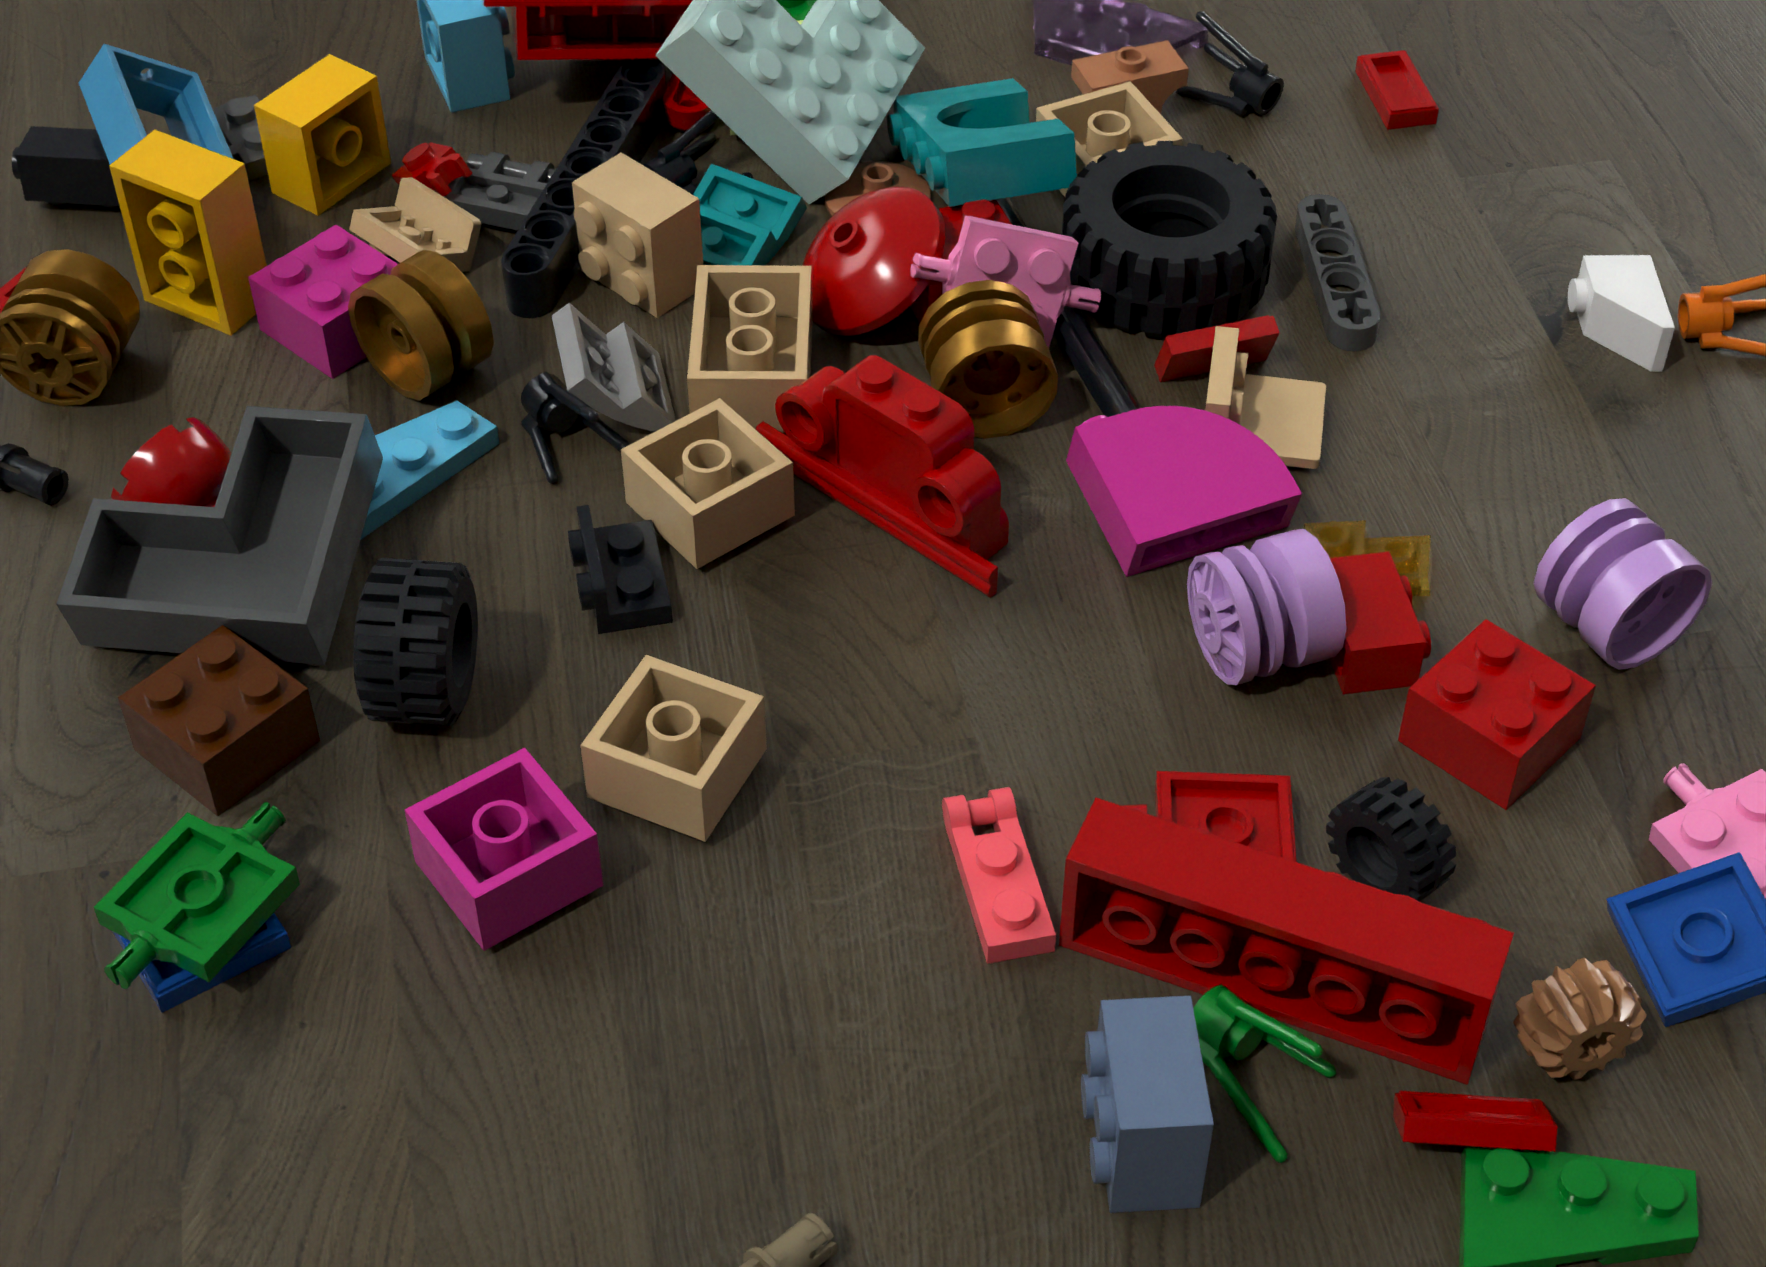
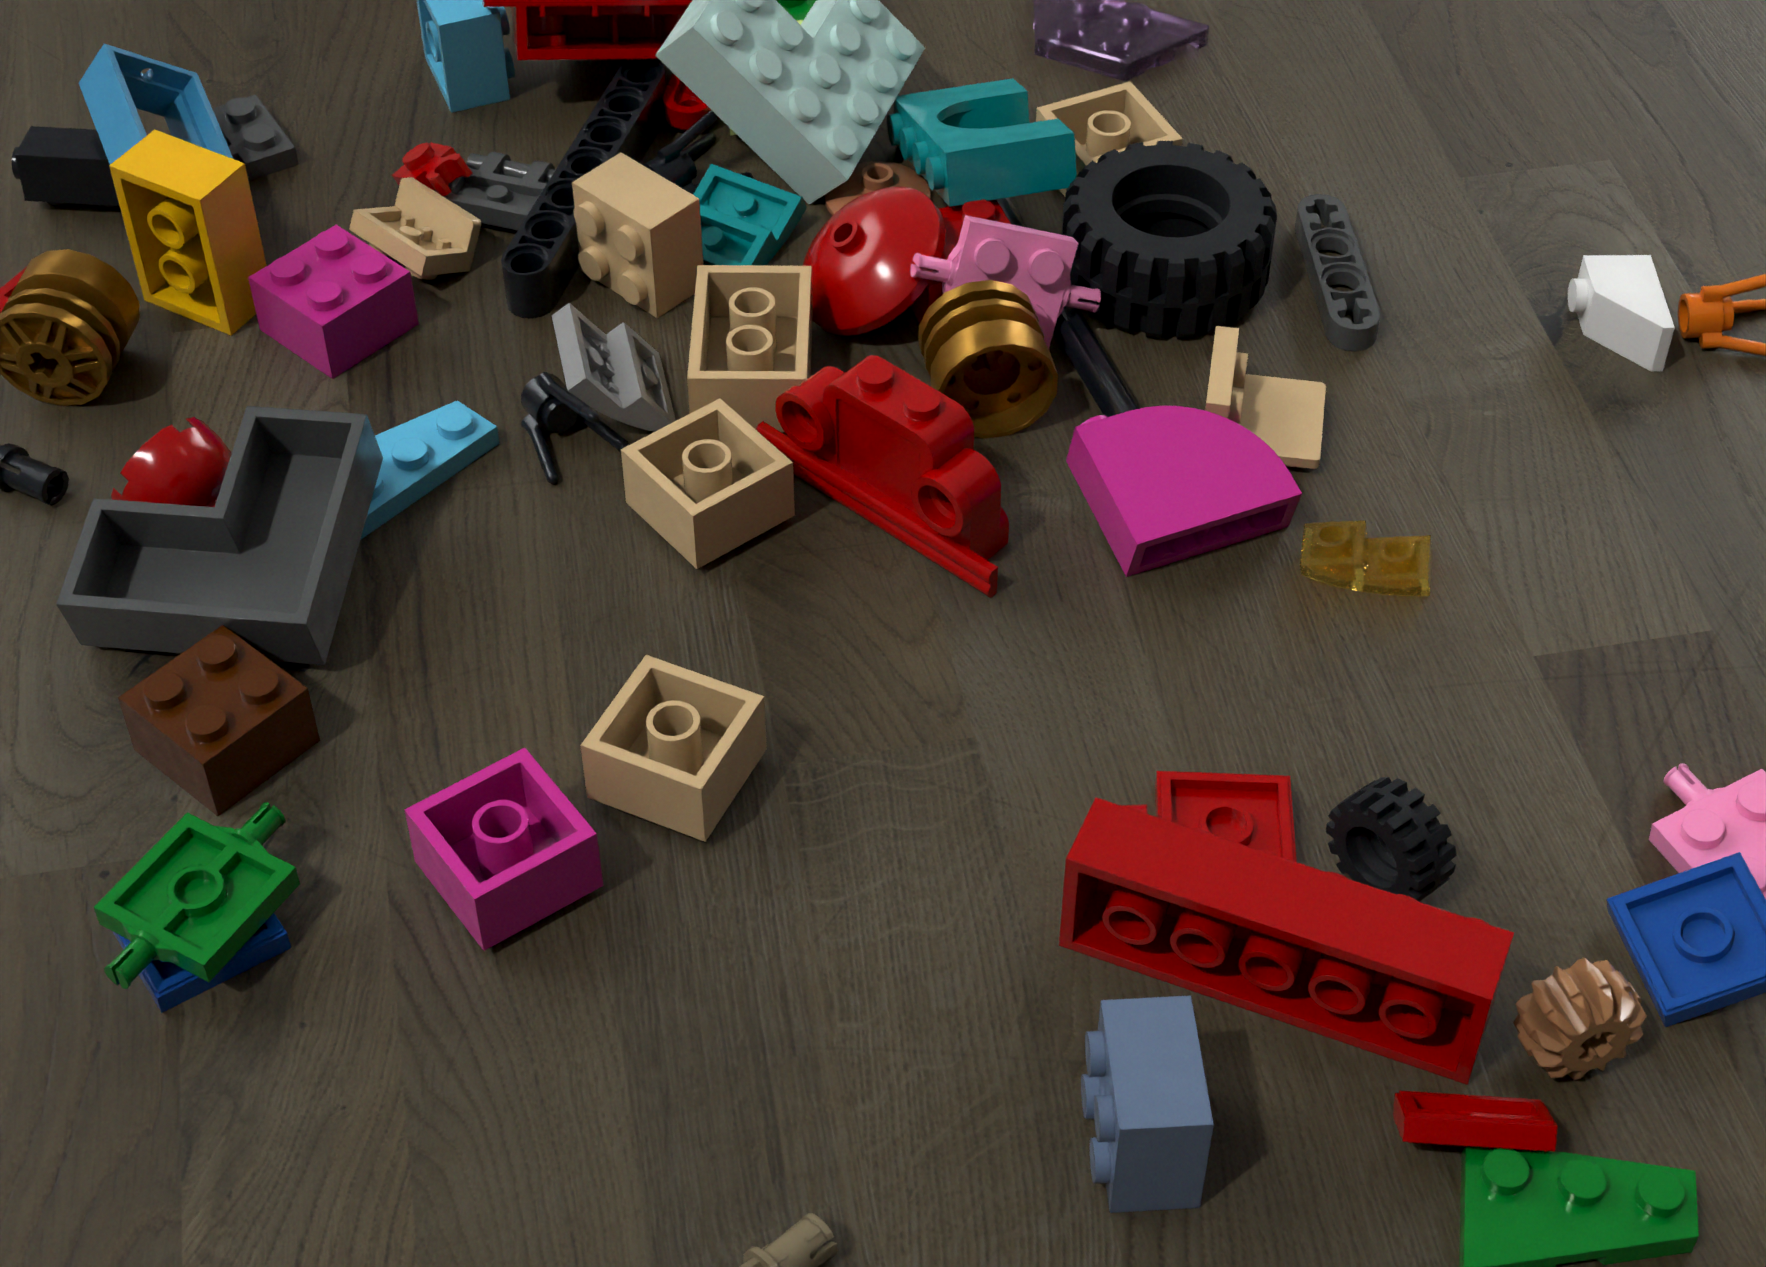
yellow brick [254,54,391,216] -> none
pearl gold wheel [348,250,494,400] -> none
black tyre [353,558,478,726] -> none
black bracket [568,505,673,634] -> none
coral plate [942,787,1056,964] -> none
nougat brick [1071,40,1189,114] -> none
red tile [1154,315,1280,382] -> none
black plant [1175,11,1284,116] -> none
lavender wheel [1187,529,1346,685] -> none
green plant [1193,985,1336,1163] -> none
red brick [1330,551,1431,695] -> none
red tile [1355,50,1439,130] -> none
red brick [1398,619,1596,810] -> none
lavender wheel [1534,498,1712,670] -> none

